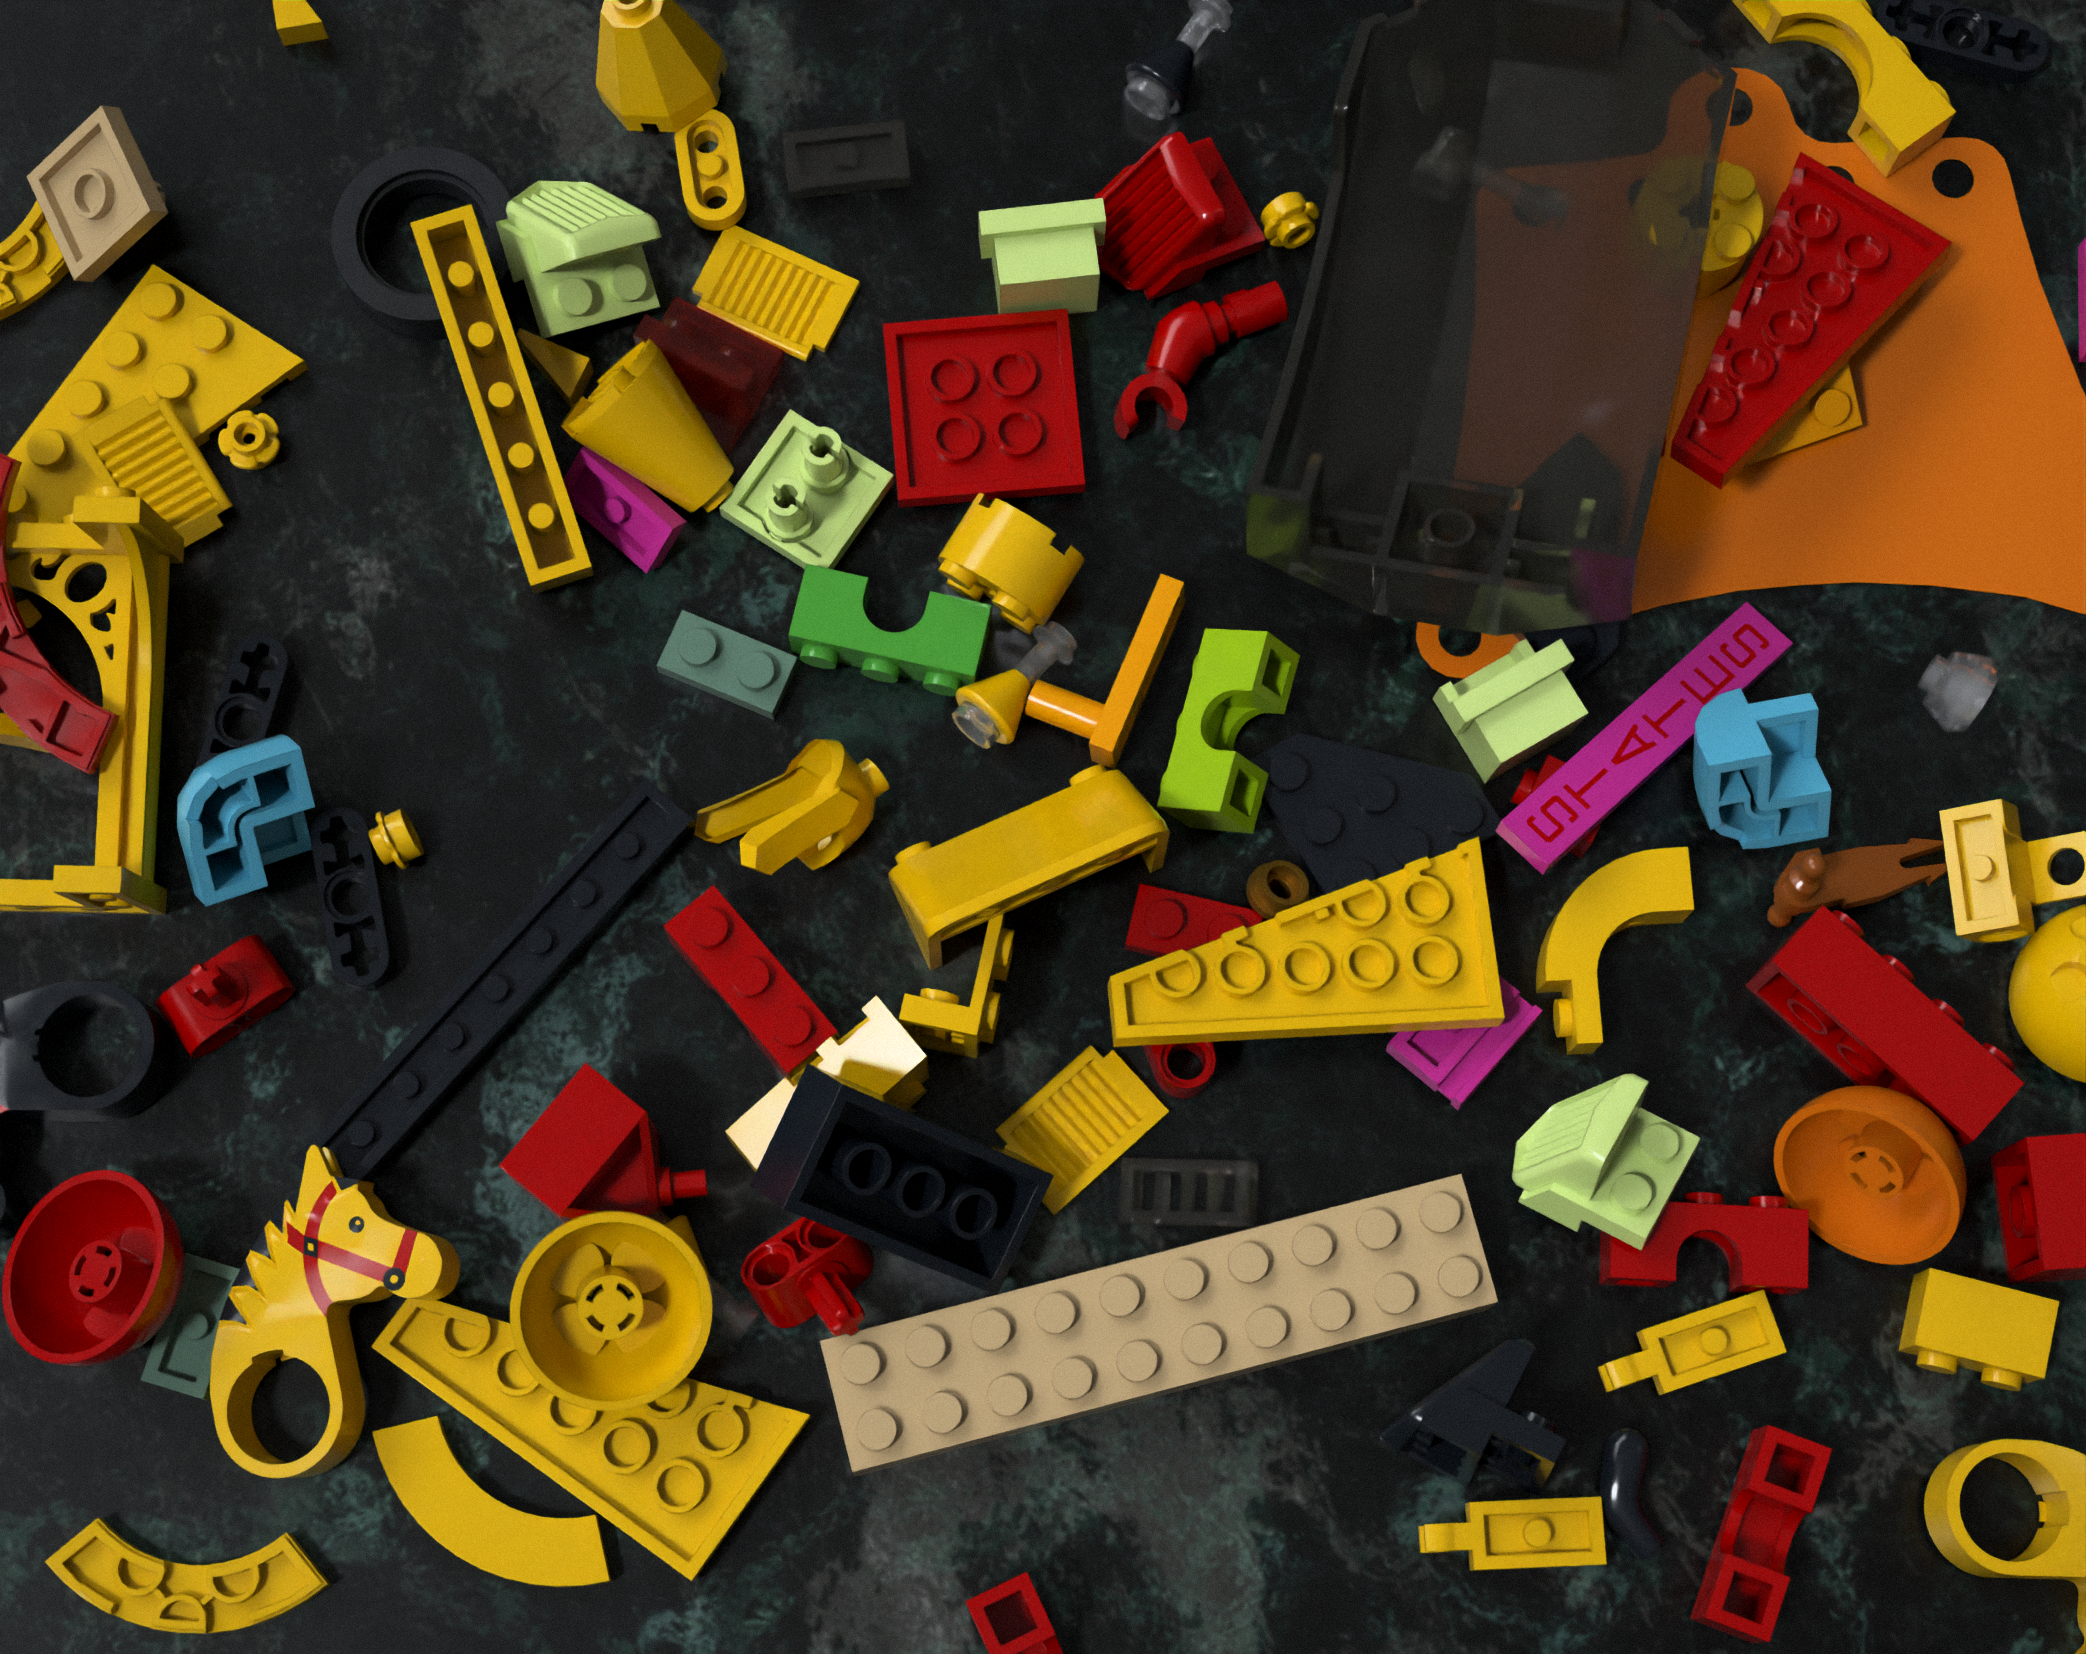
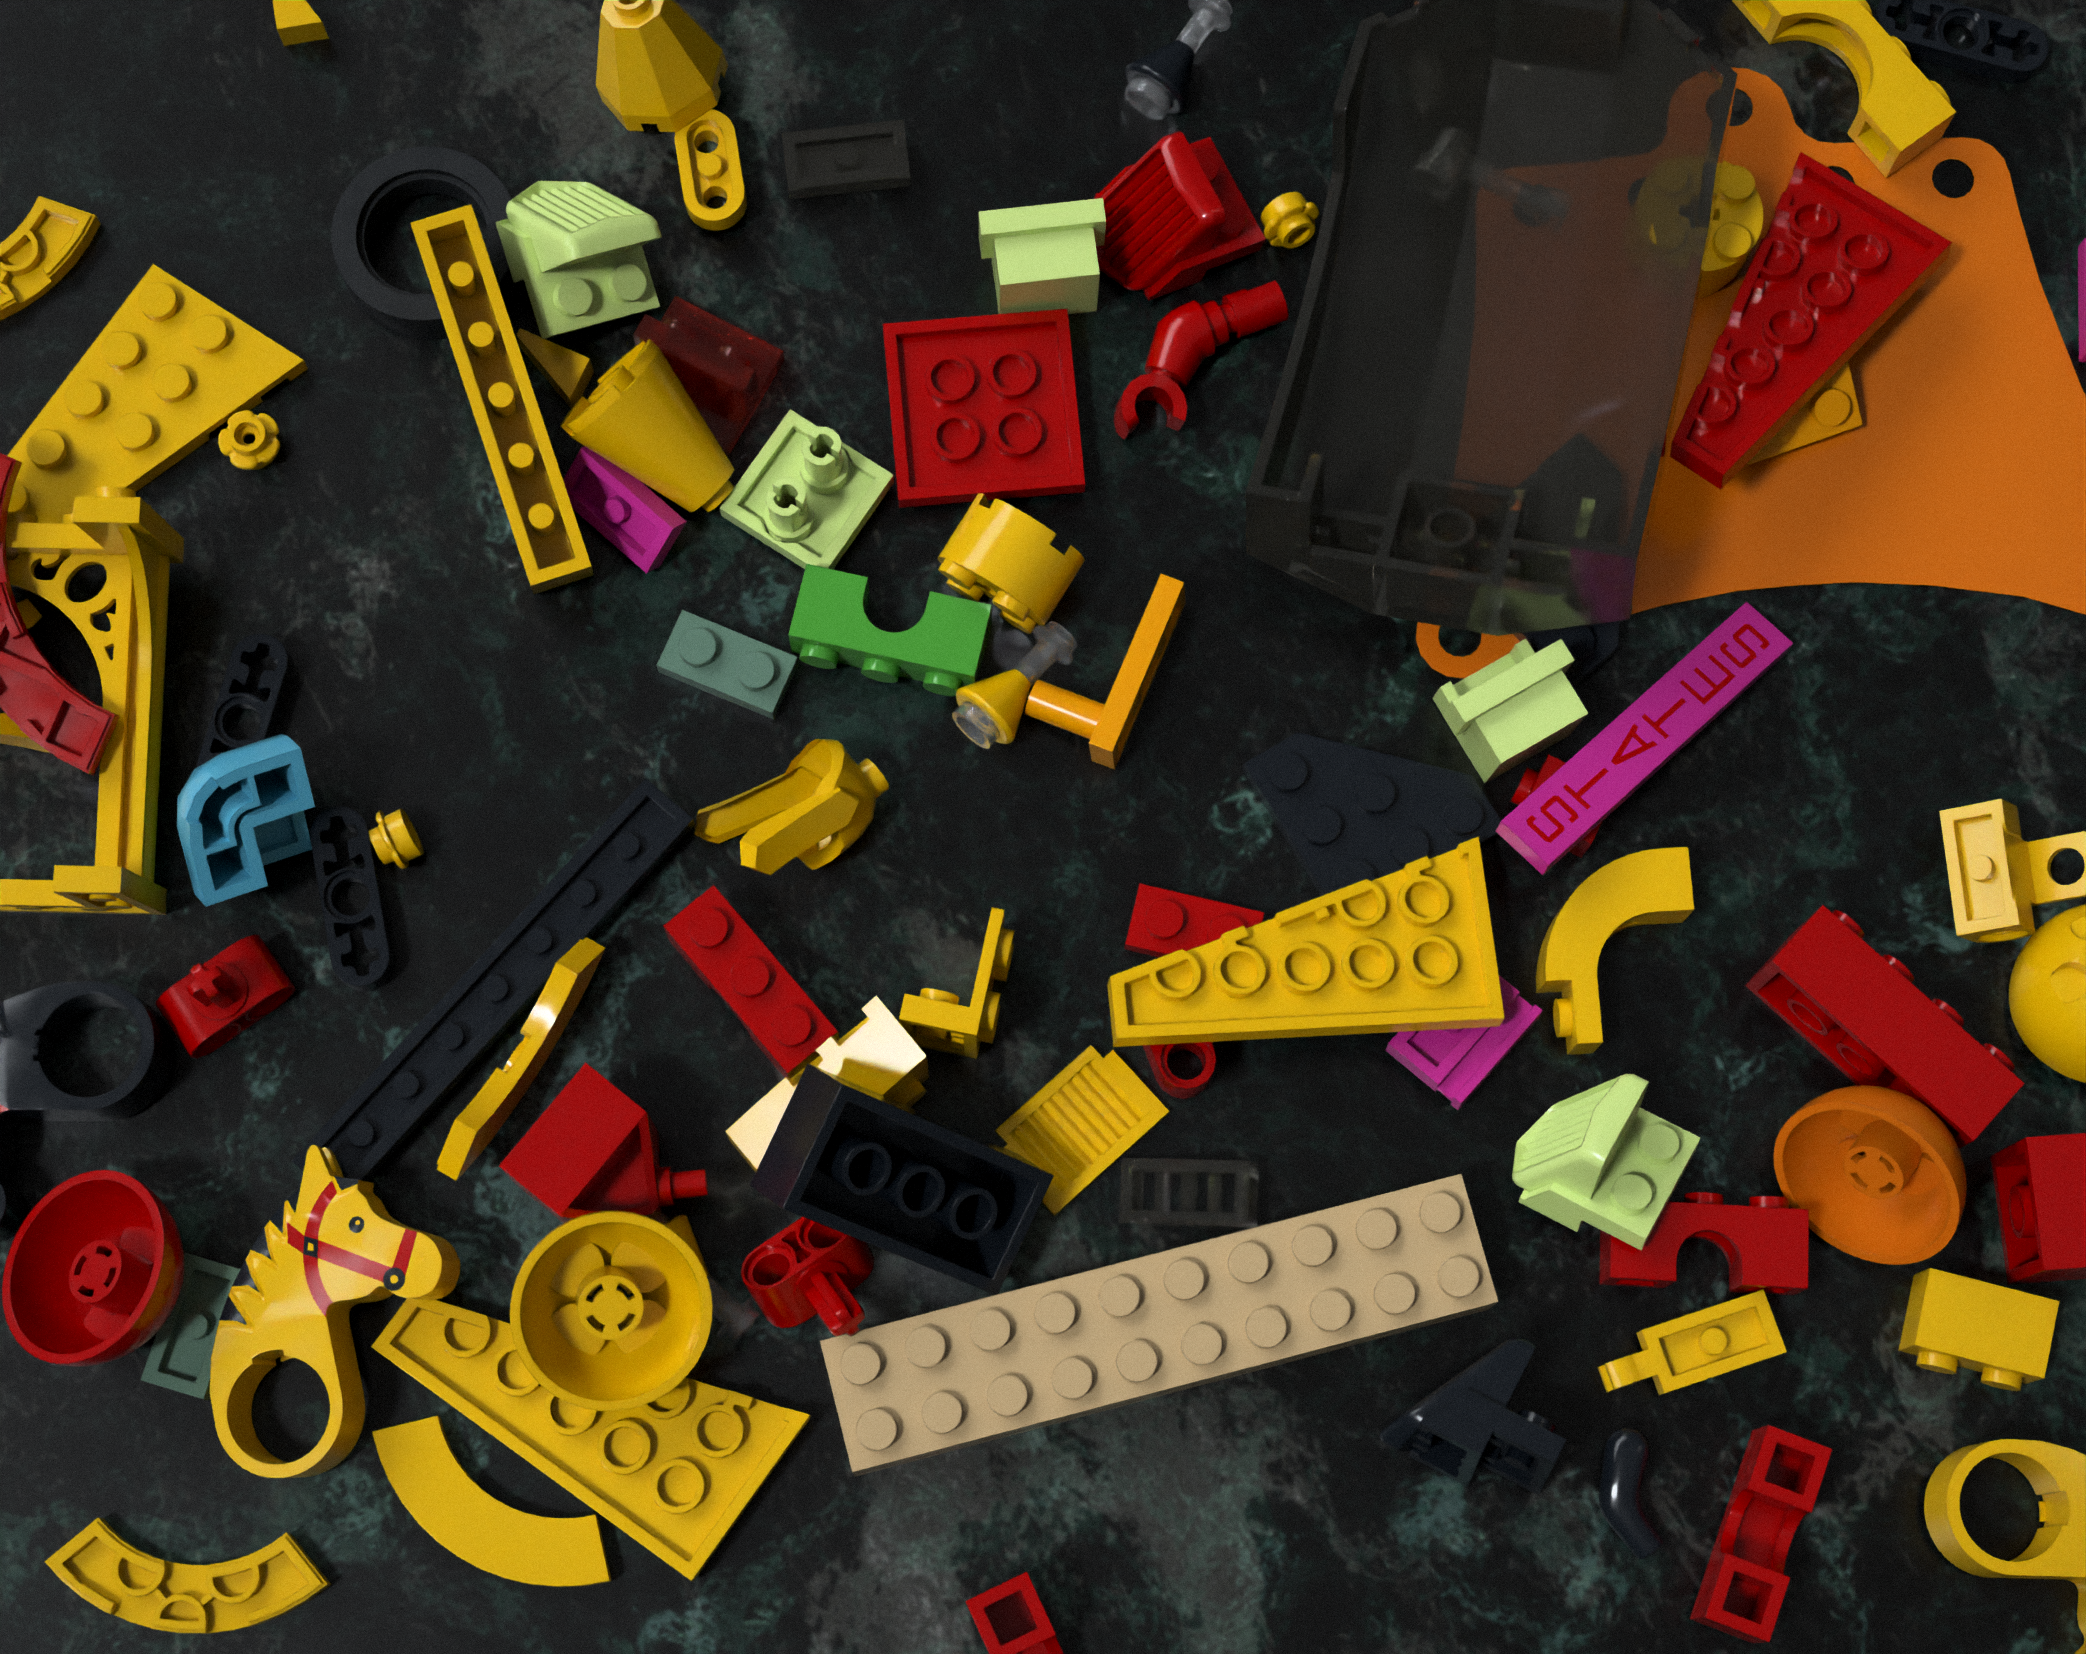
tan tile [26,105,169,282] -> none
yellow window [71,395,233,548] -> none
yellow window [692,225,860,362] -> none
yellow windscreen [888,764,1170,971] -> none
lime arch [1157,628,1300,834] -> none
pearl gold plate [1246,860,1309,920] -> none
yellow plate [1418,1497,1607,1571] -> none
medium azure brick [1693,688,1832,849] -> none
dark orange piece [1767,838,1948,928] -> none
clear cone [1917,650,2000,733] -> none
none -> yellow tile [436,937,605,1181]

